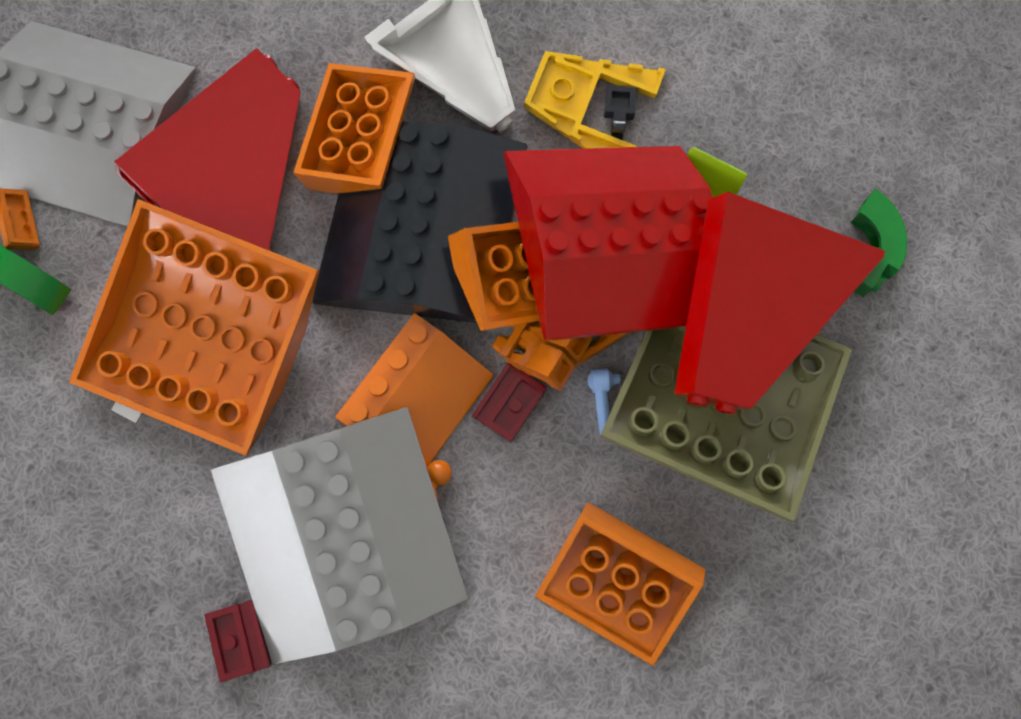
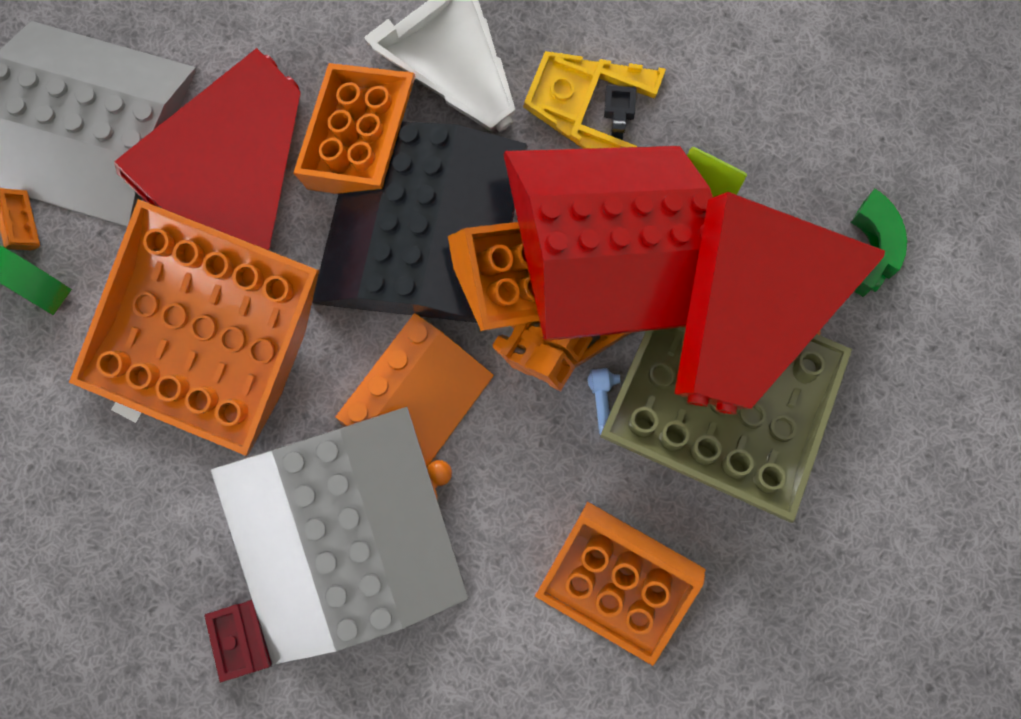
dark red plate [472,363,547,443] -> none

